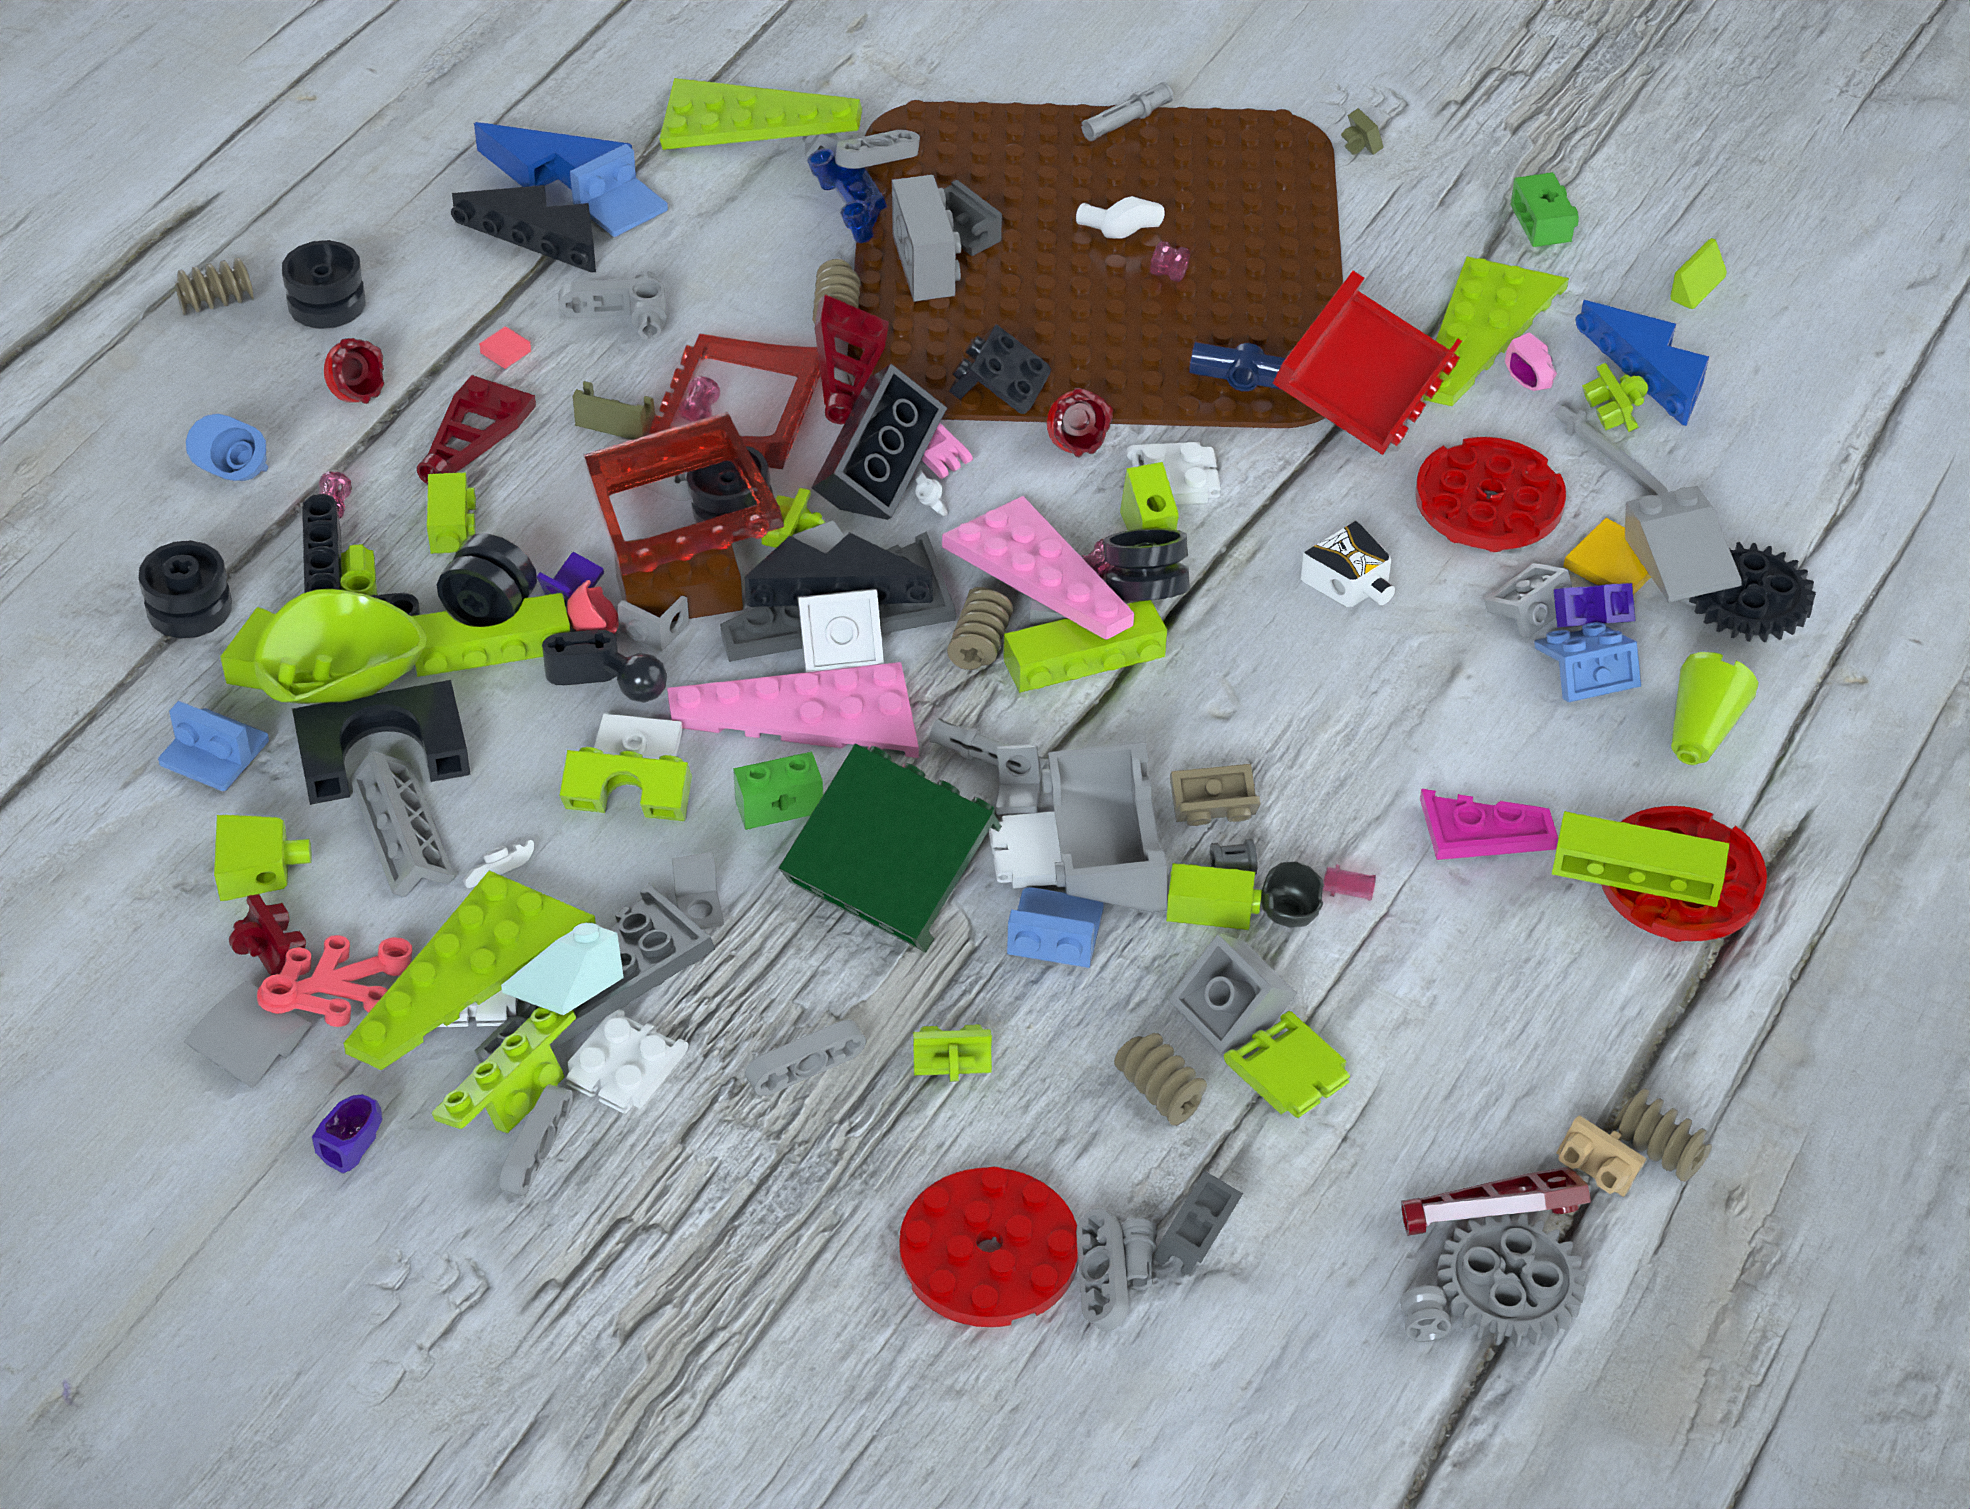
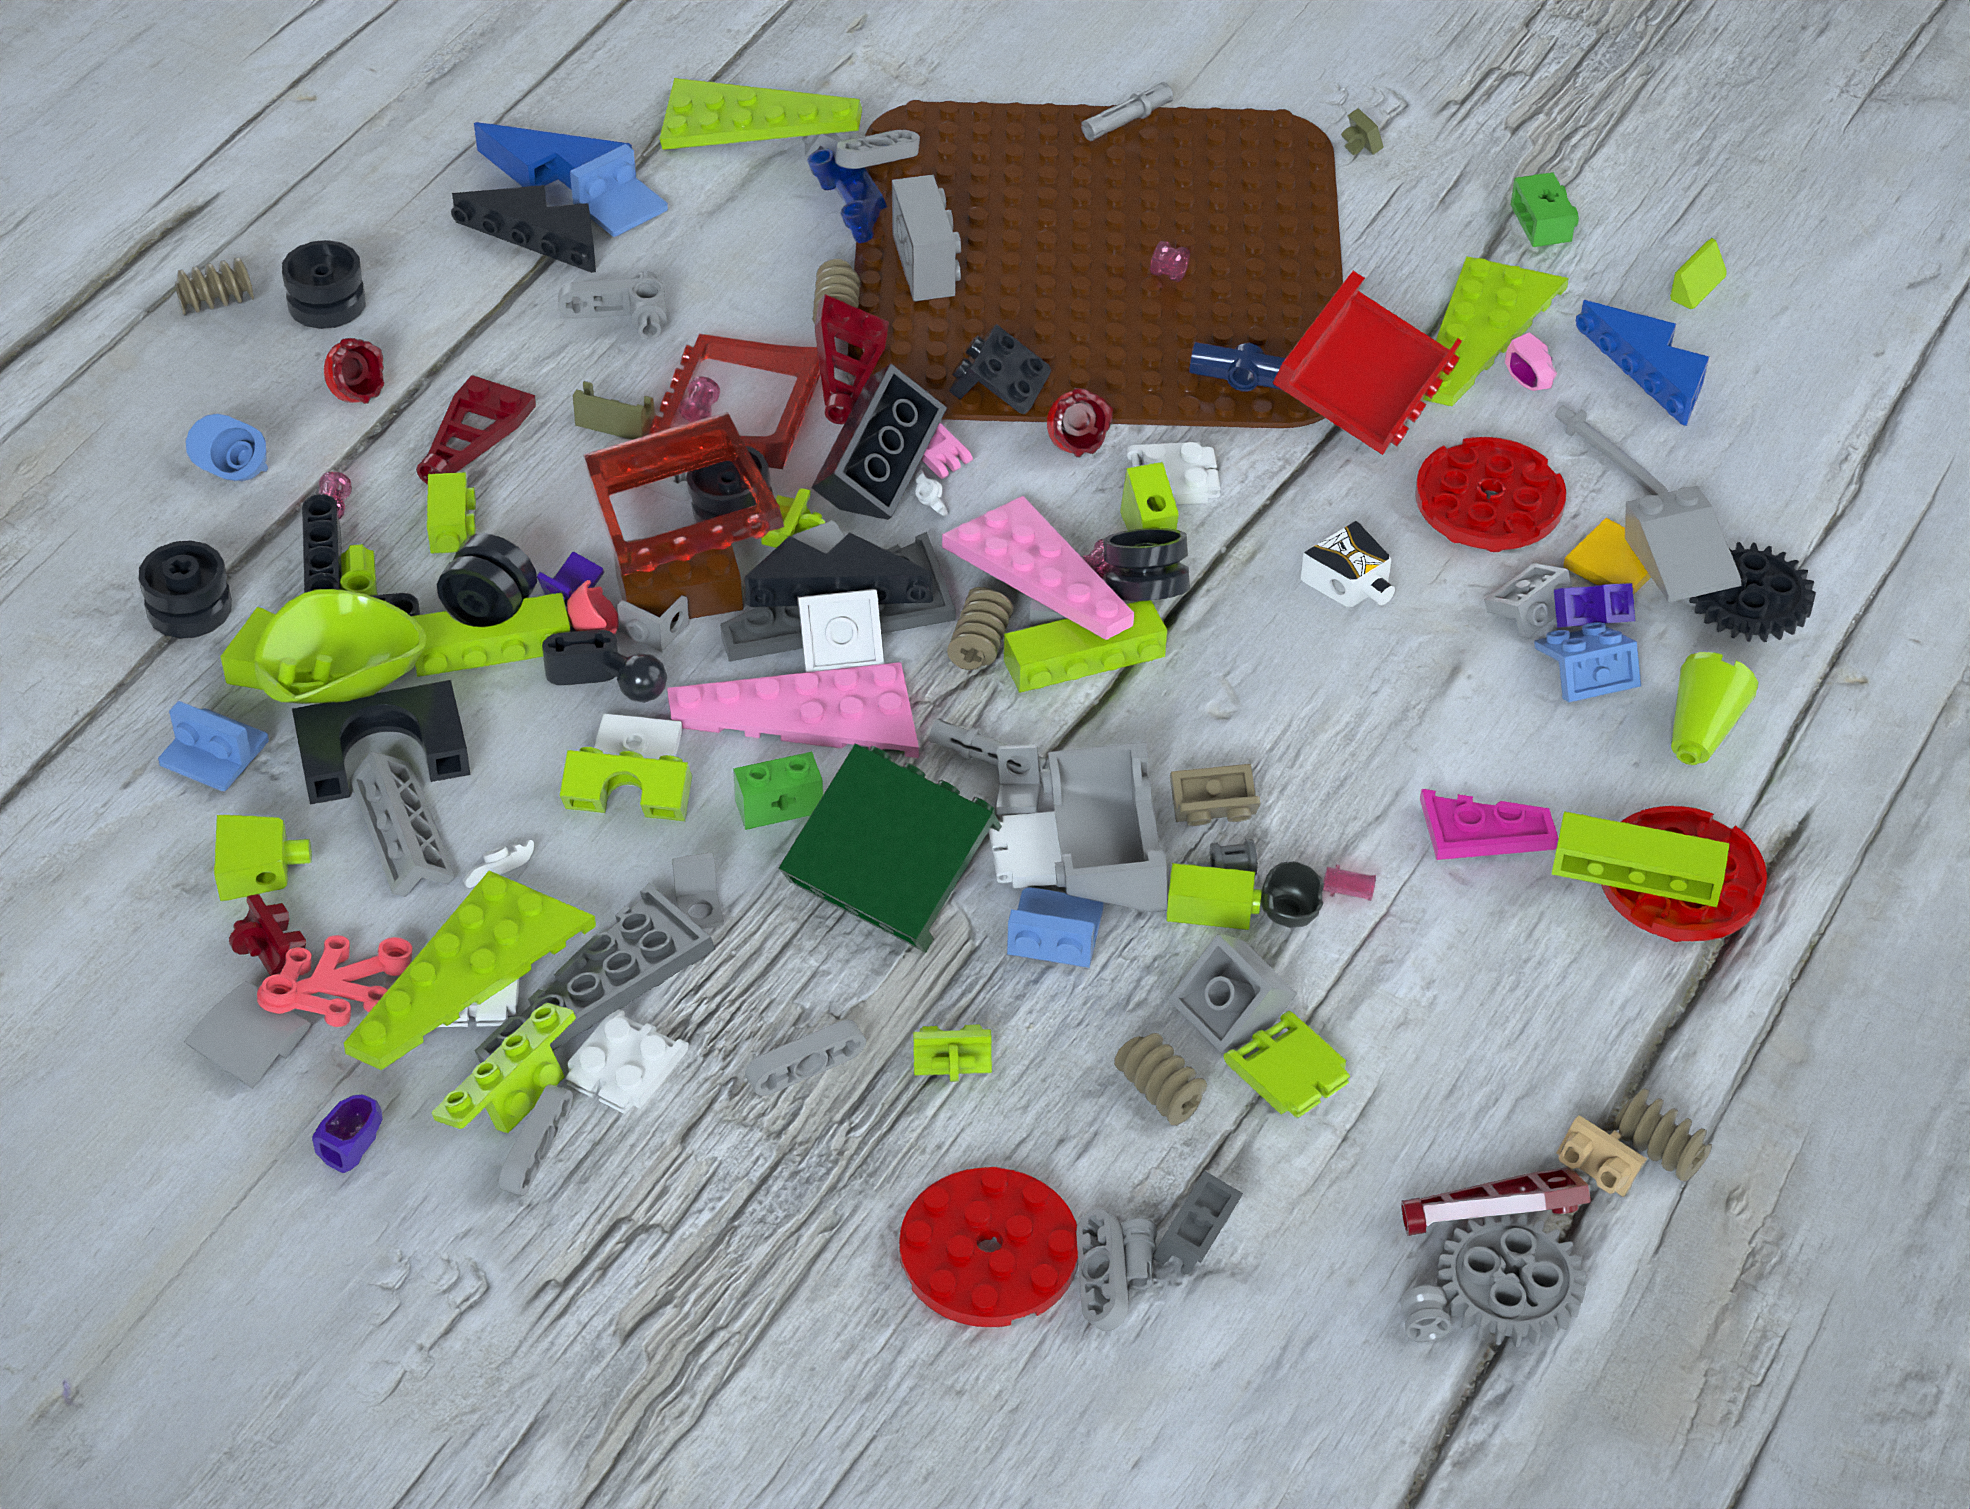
coral tile [479,326,531,369] -> none
light aqua slope [501,922,624,1015] -> none
dark grey hinge [944,180,1002,256] -> none
white arm [1076,196,1164,239] -> none
lime hips [1582,362,1648,432] -> none

